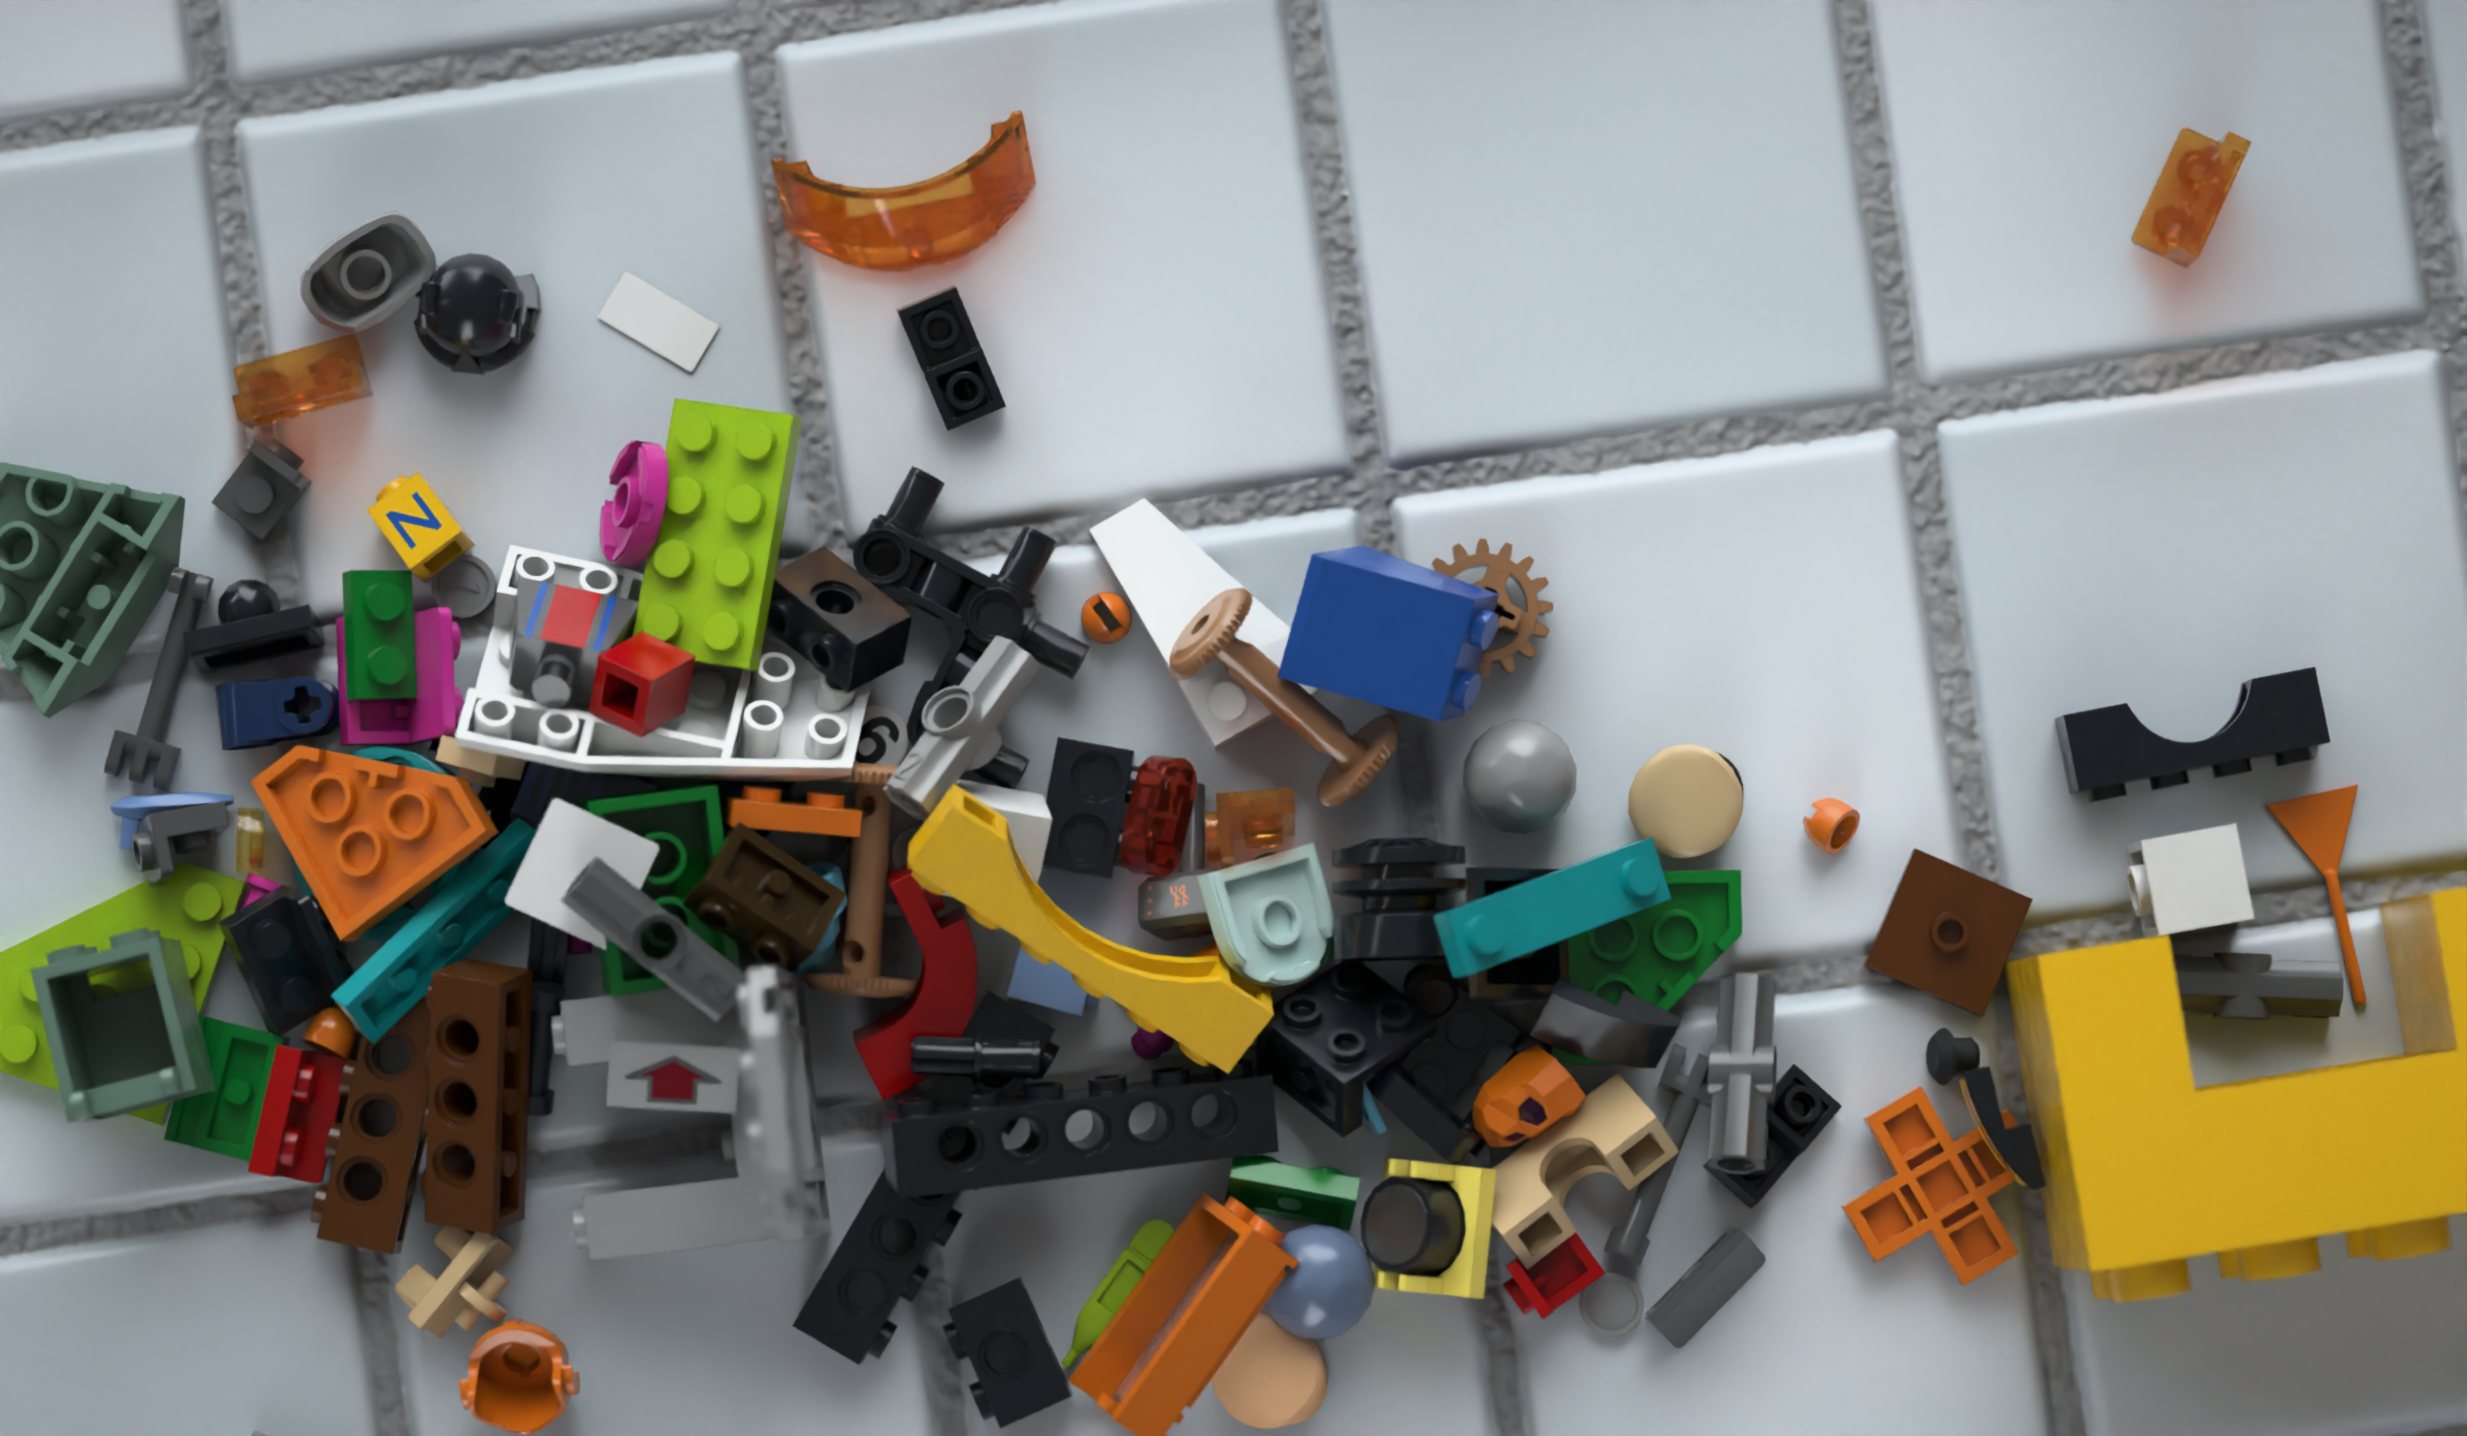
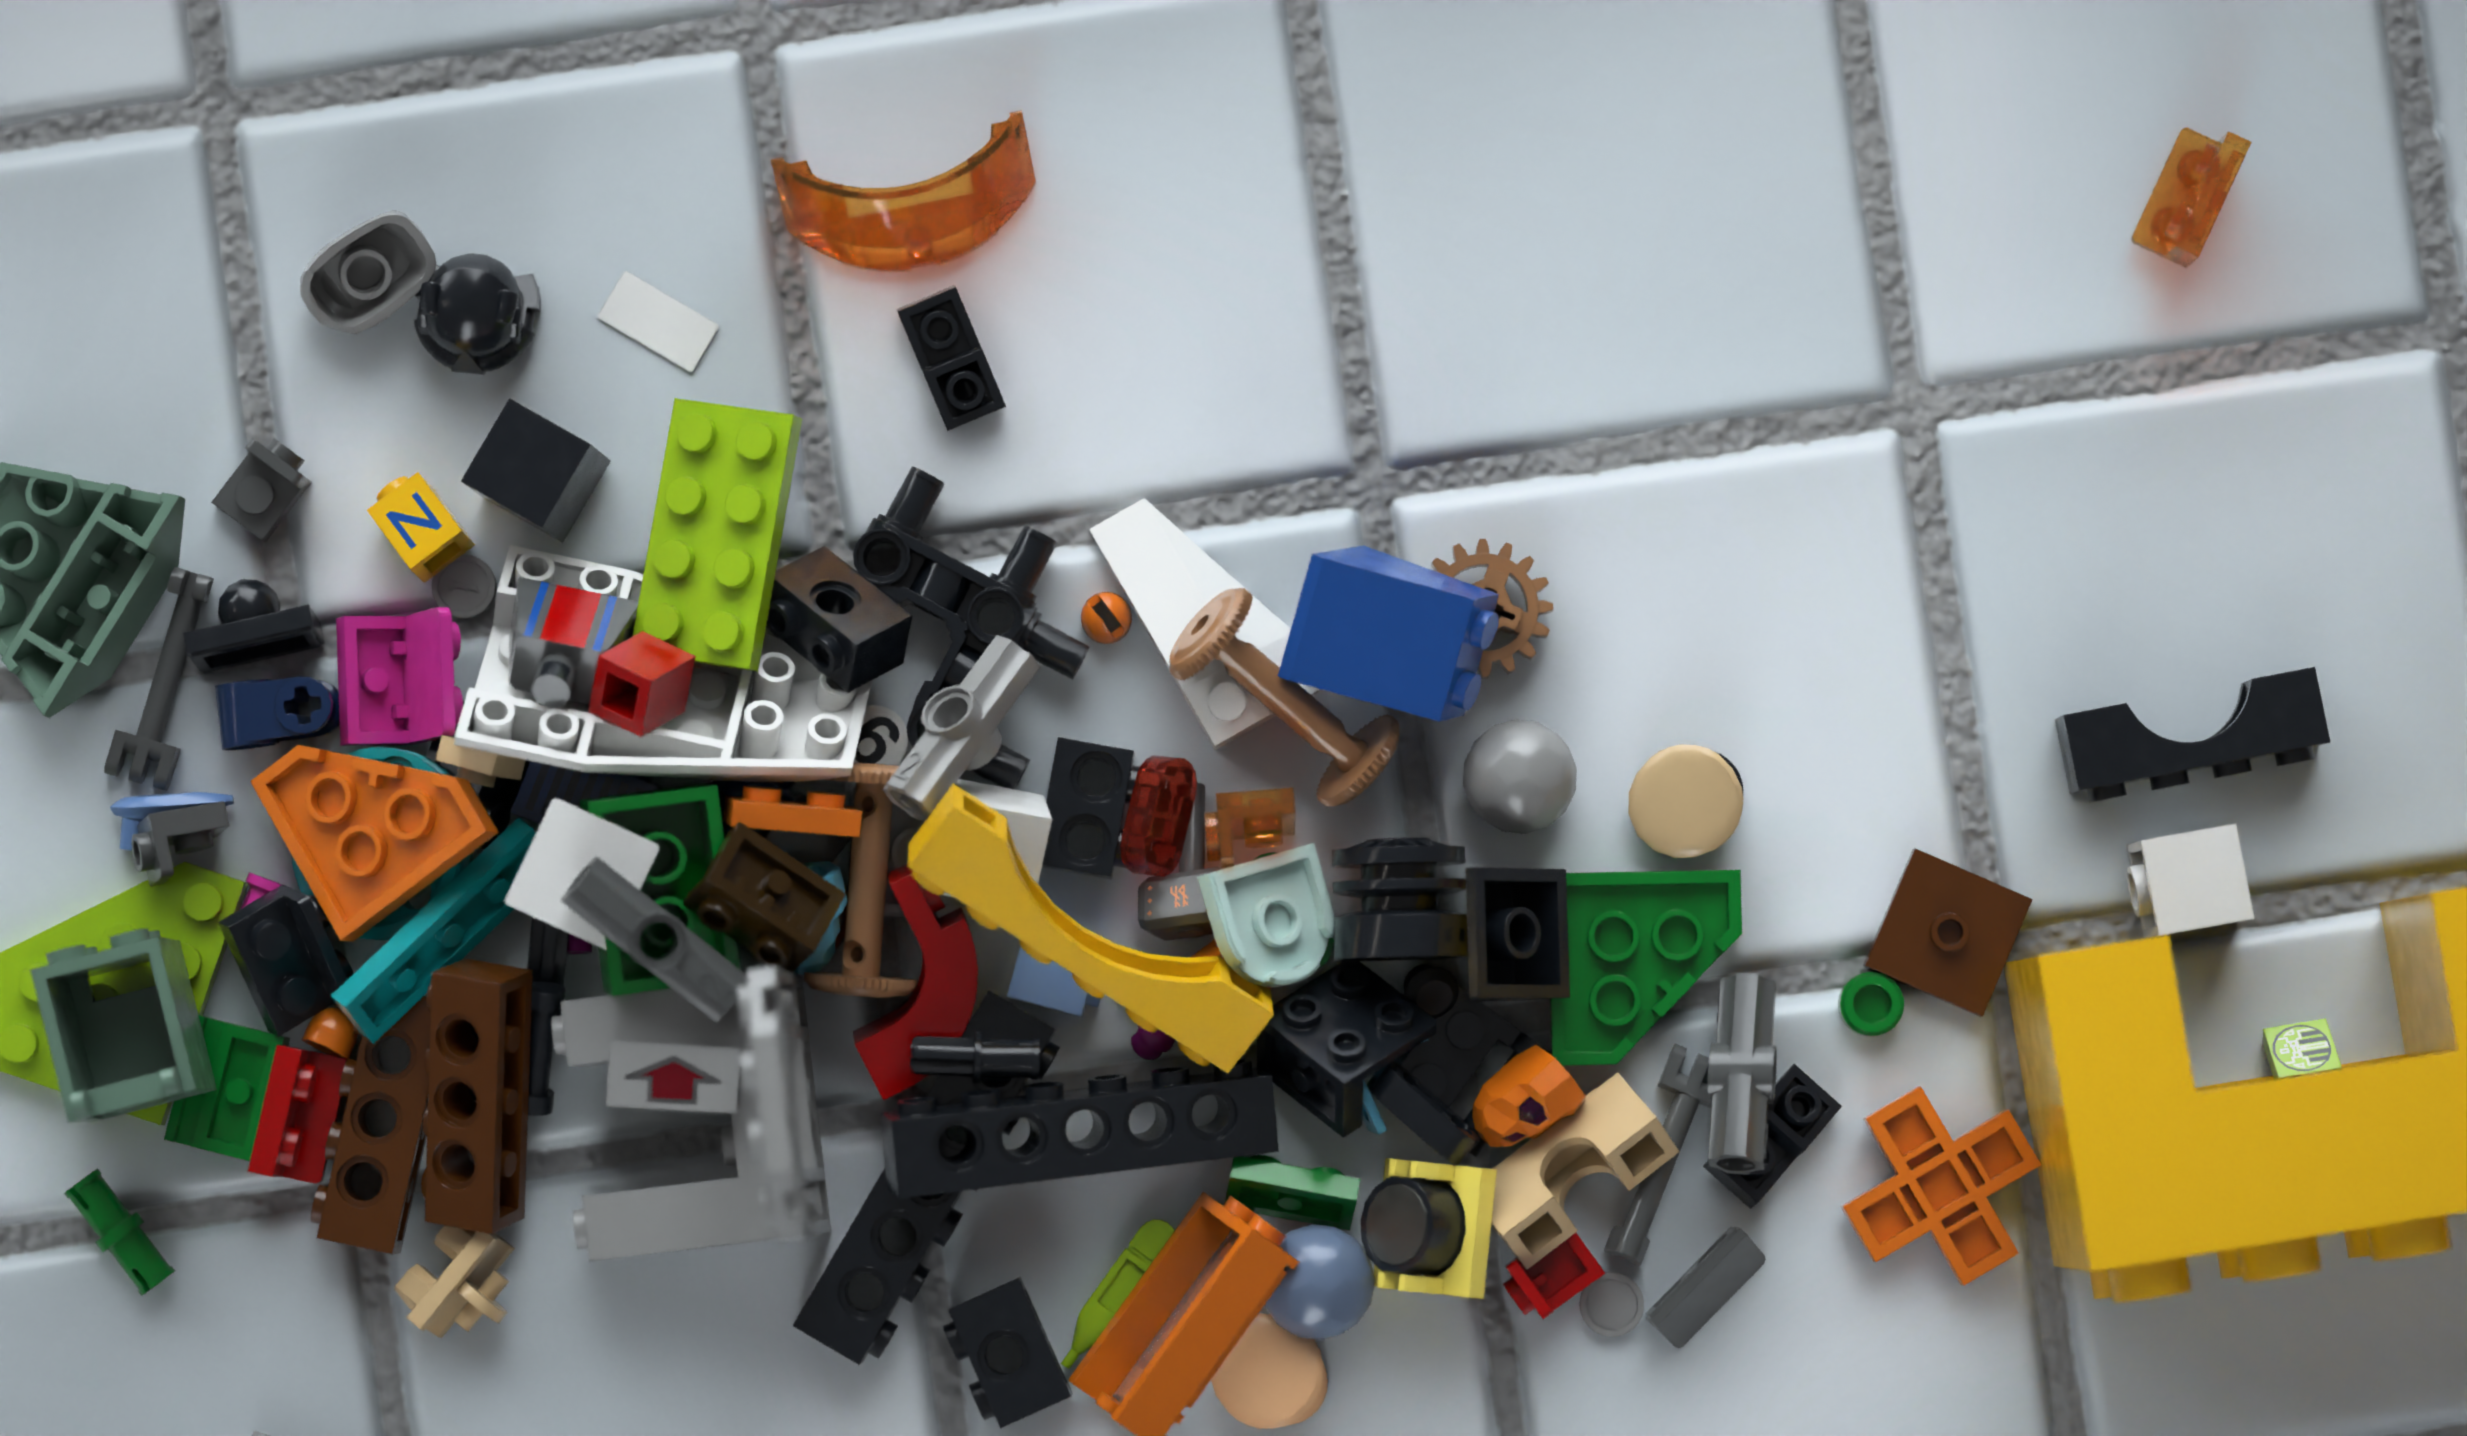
clear orange bracket [232,334,373,429] -> none
clear yellow tile [236,807,265,872] -> none
green plate [342,570,417,701] -> none
orange cap [459,1319,580,1435] -> none
dark pink tile [599,440,668,568] -> none
teal plate [1433,838,1671,978] -> none
black slope [1529,978,1682,1068] -> none
orange hinge [1803,798,1860,854] -> none
black piece [1926,1028,1980,1085] -> none
black slope [1956,1066,2046,1190] -> none
dark grey piece [2172,953,2344,1019] -> none
orange piece [2265,784,2366,1006] -> none
none -> green pin [64,1169,175,1296]
none -> black head [461,398,611,543]
none -> green tile [1838,972,1904,1036]
none -> lime tile [2262,1018,2342,1080]

